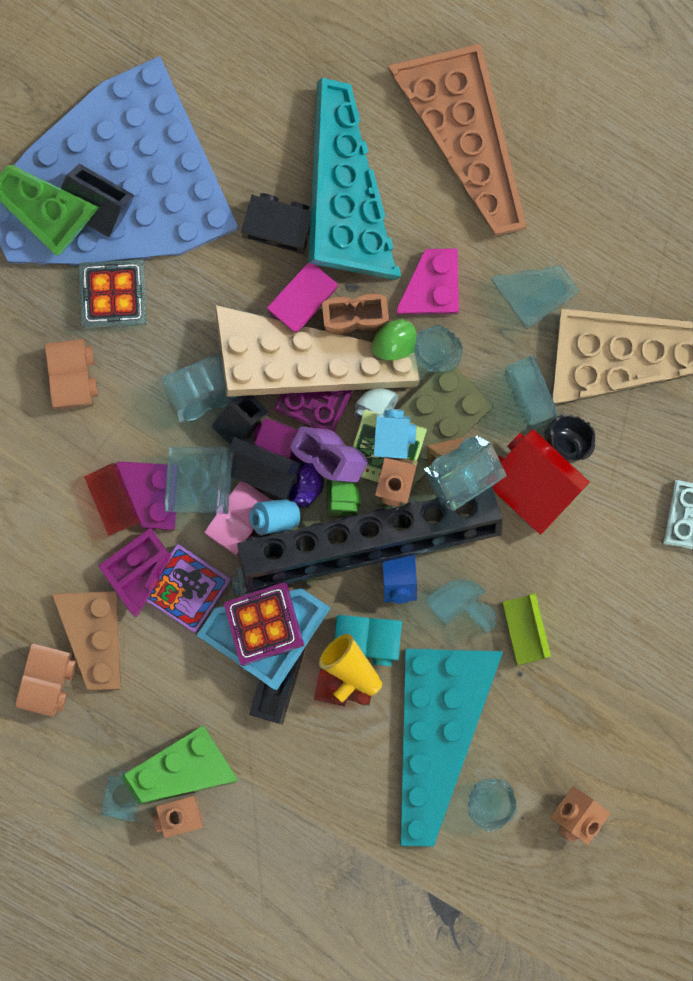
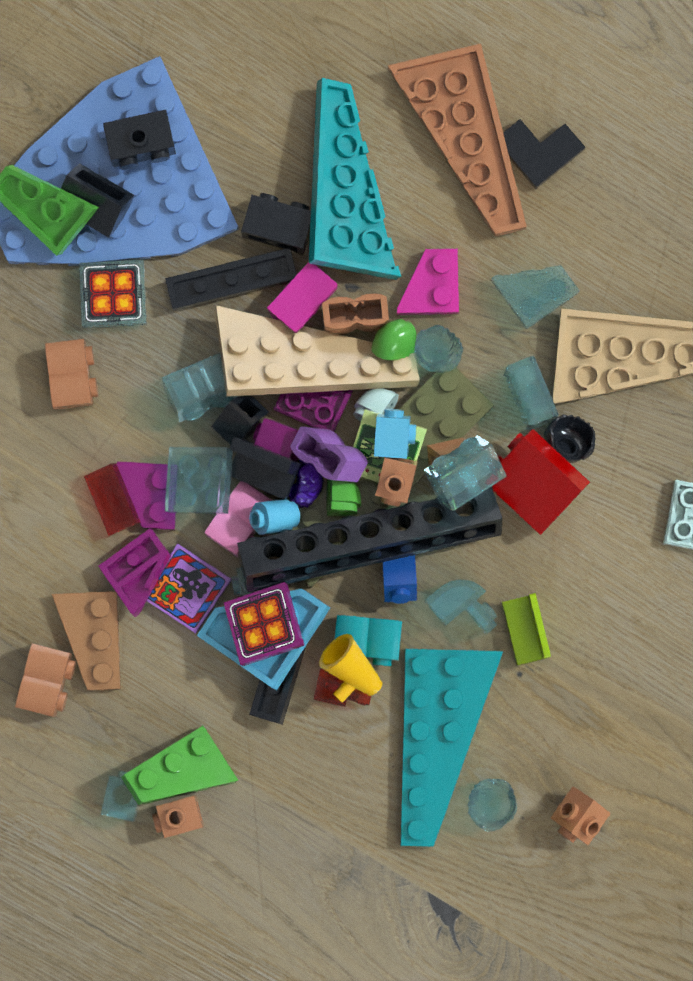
none -> black brick [103,110,176,170]
none -> black plate [165,248,297,311]
none -> black tile [503,119,586,189]

